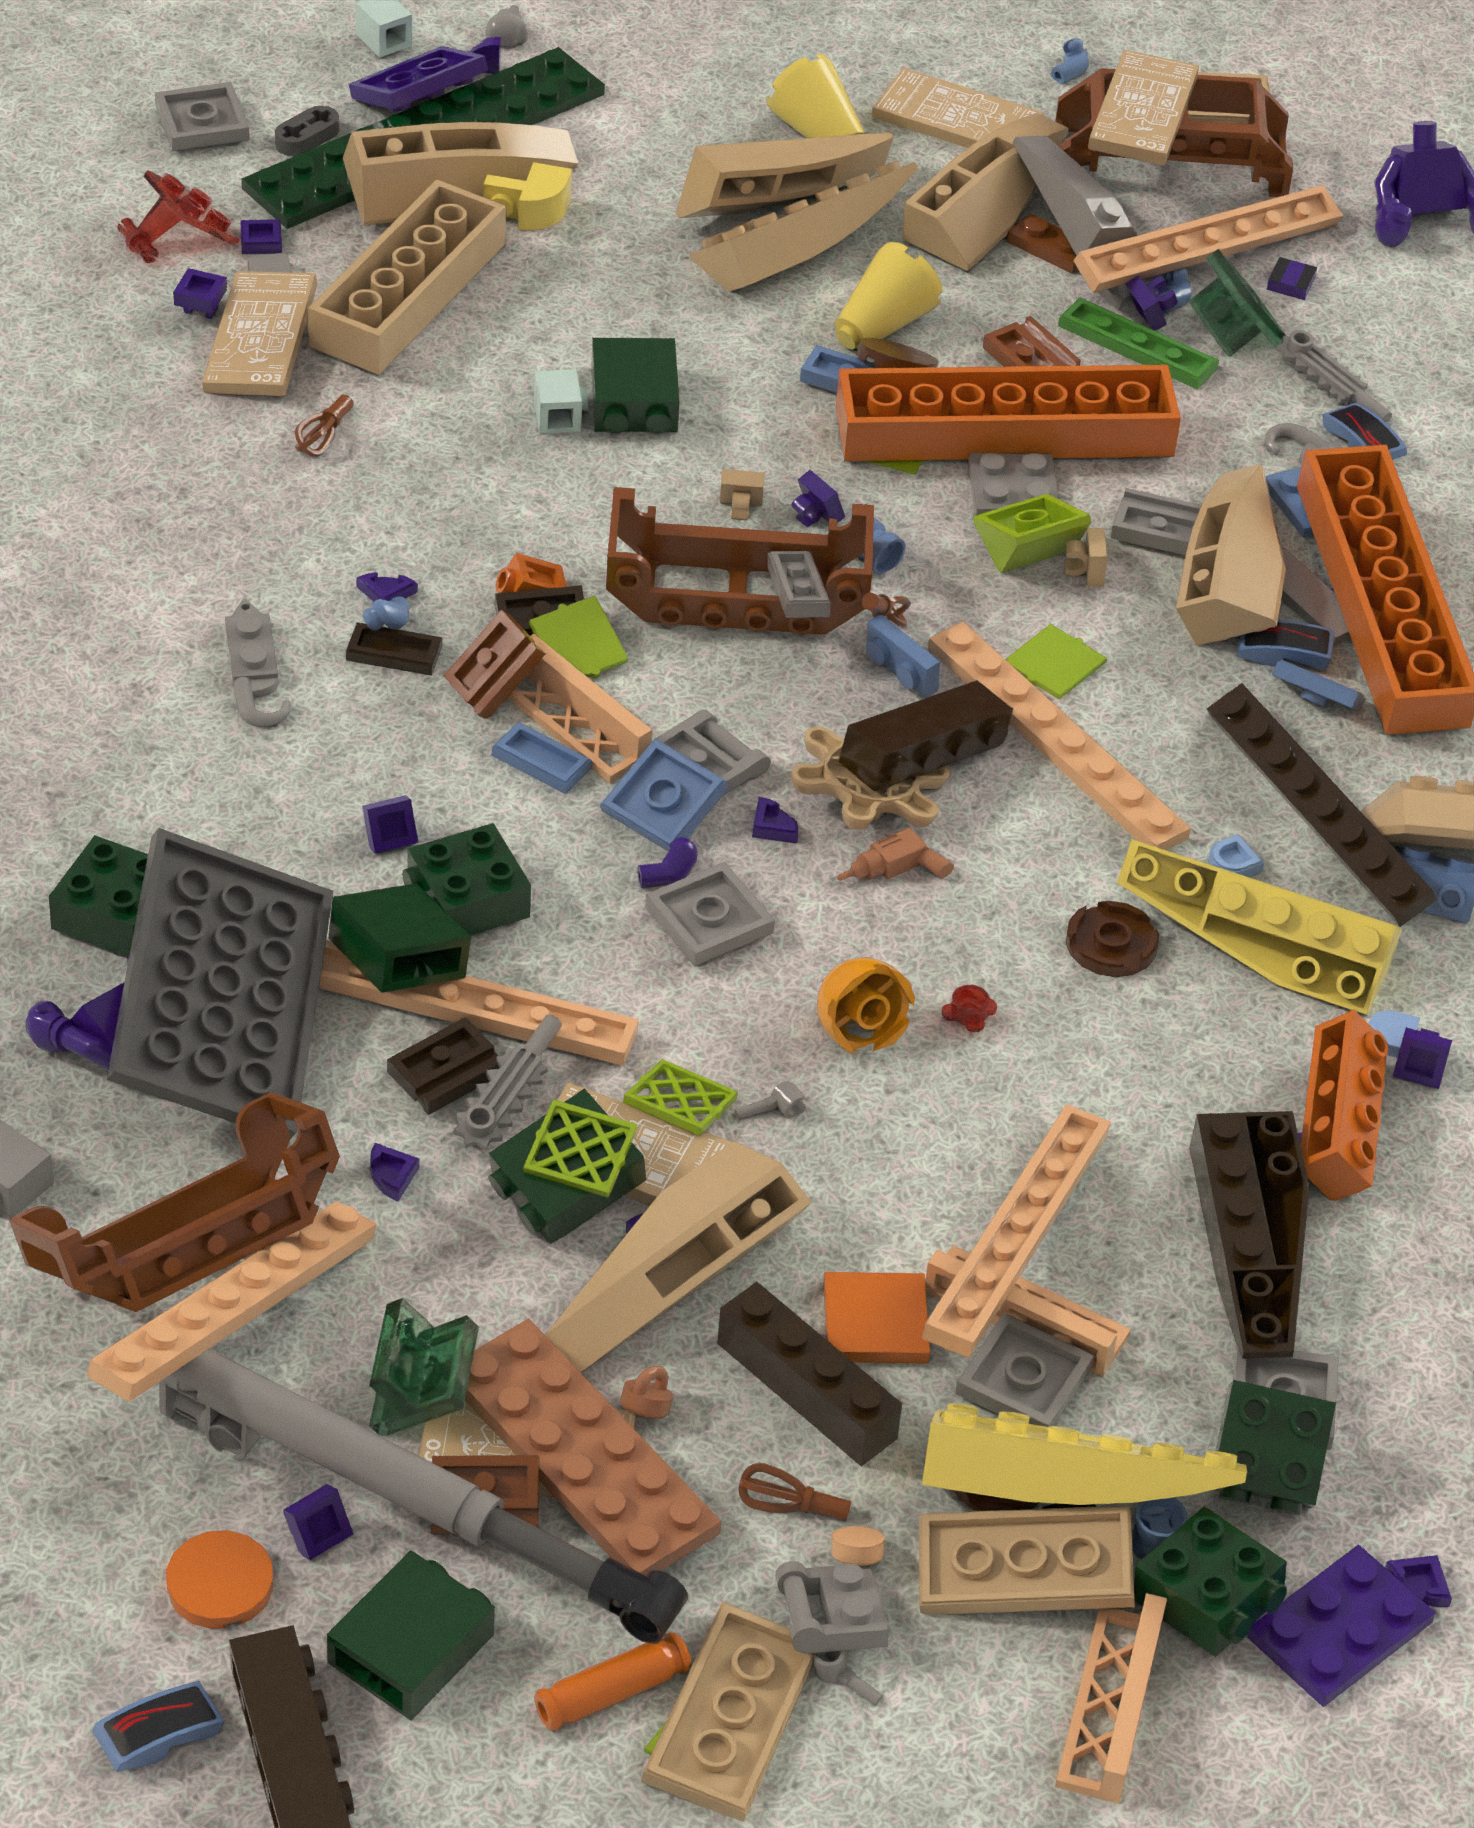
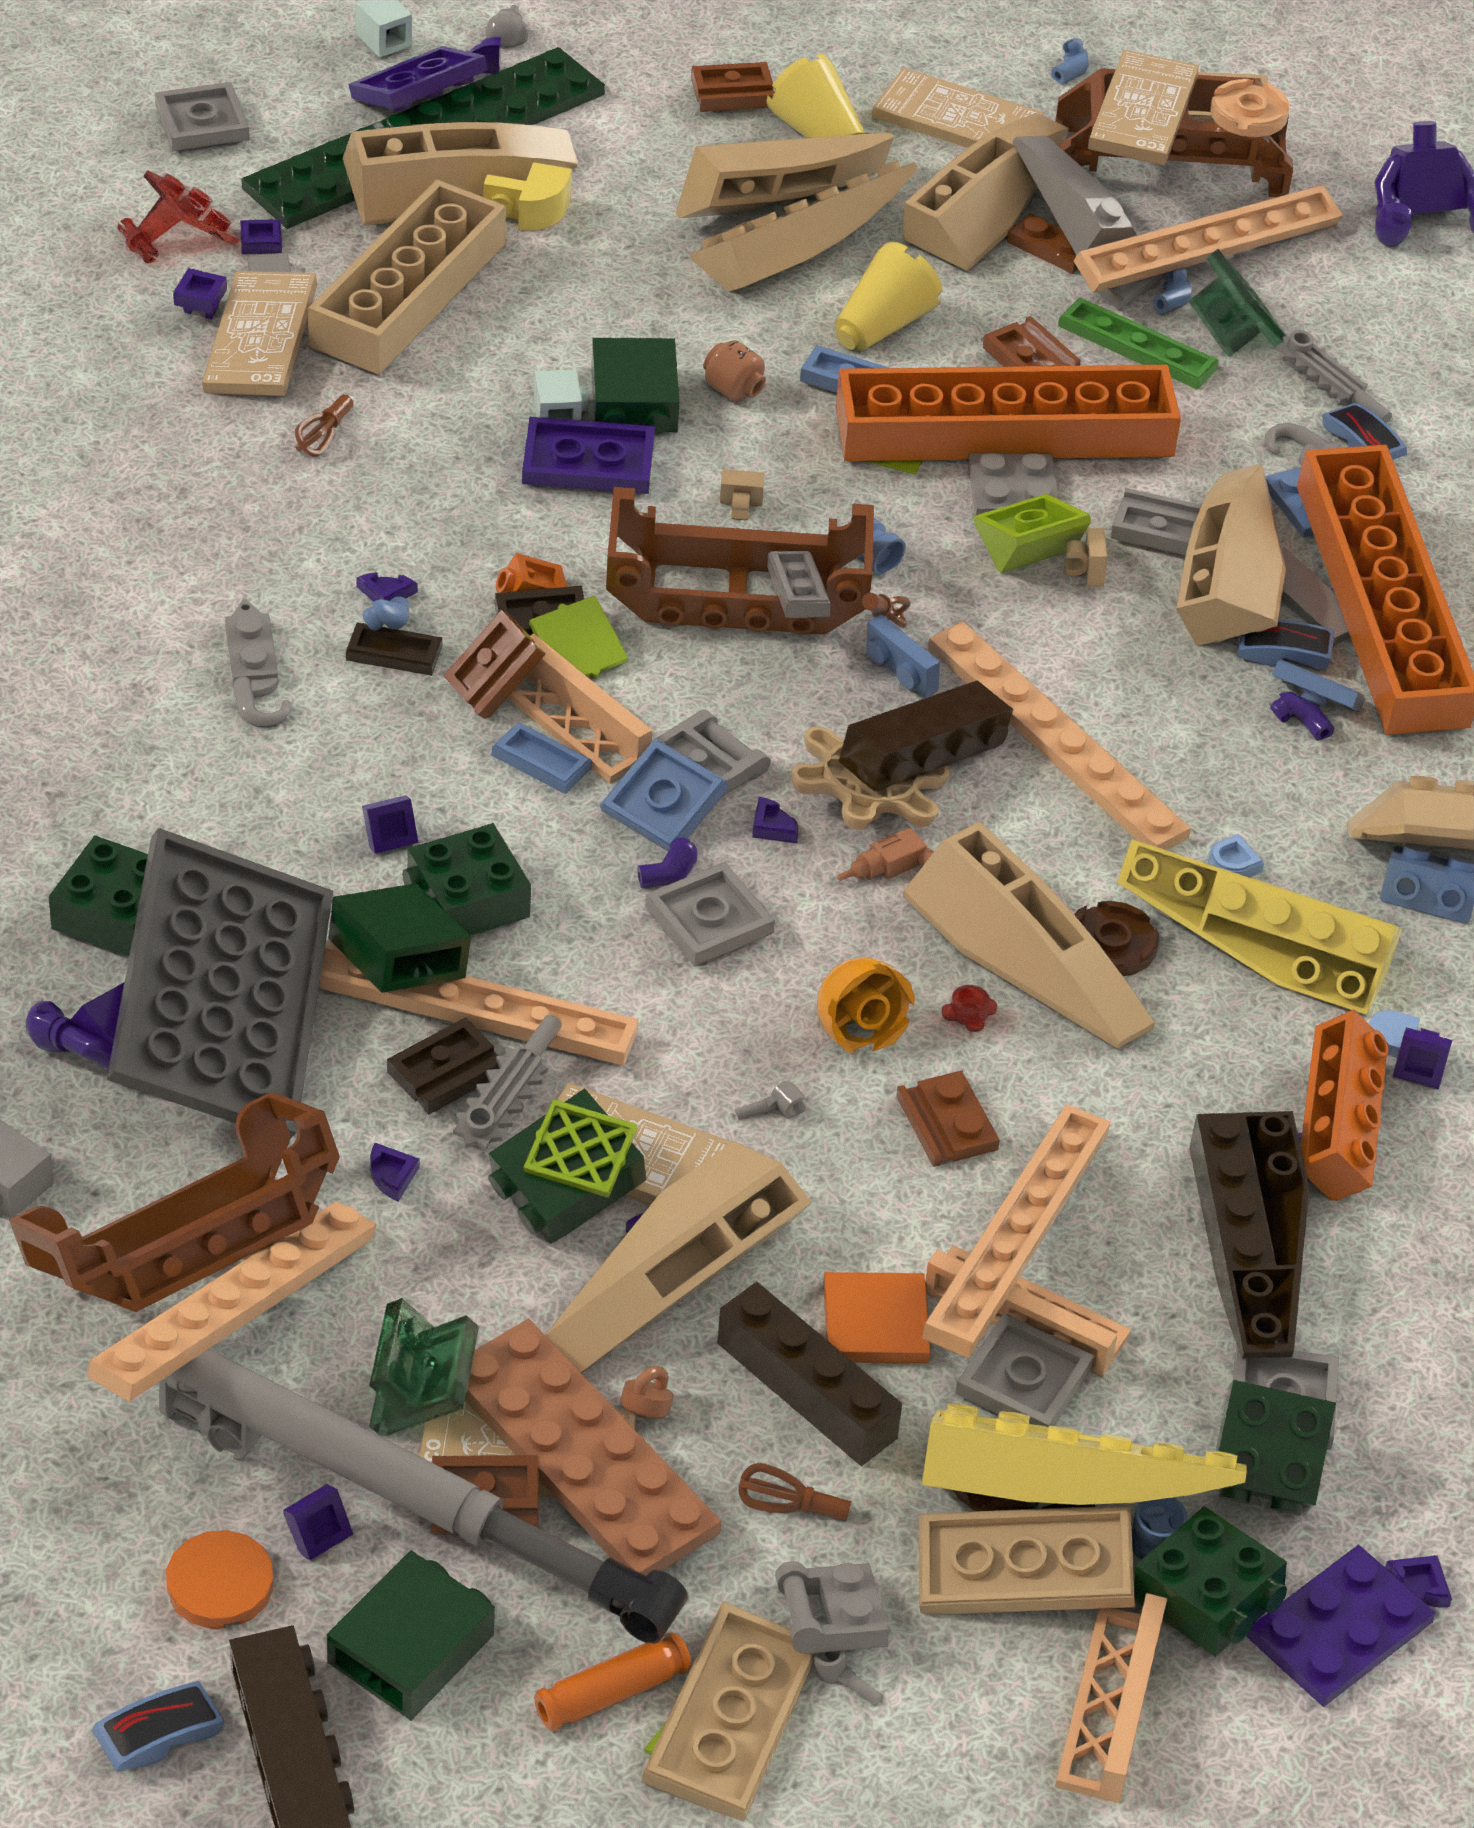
dark grey beam [275,106,339,156] -> none
lime window [623,1059,738,1136] -> none
dark purple tile [791,470,845,527] -> none
light nougat tile [831,1526,885,1566] -> none
reddish brown tile [856,338,939,368] -> none
lime piece [1005,624,1107,700] -> none
dark purple tile [1125,276,1178,330] -> none
dark brown plate [1207,683,1438,927] -> none
tile [1267,257,1317,300] -> none
none -> dark purple plate [522,416,655,494]
none -> dark orange plate [691,62,775,112]
none -> nougat head [703,340,766,402]
none -> dark orange plate [896,1070,1000,1167]
none -> tan wedge [903,821,1155,1049]
none -> light nougat tile [1210,79,1289,137]
none -> dark purple arm [1270,692,1335,741]

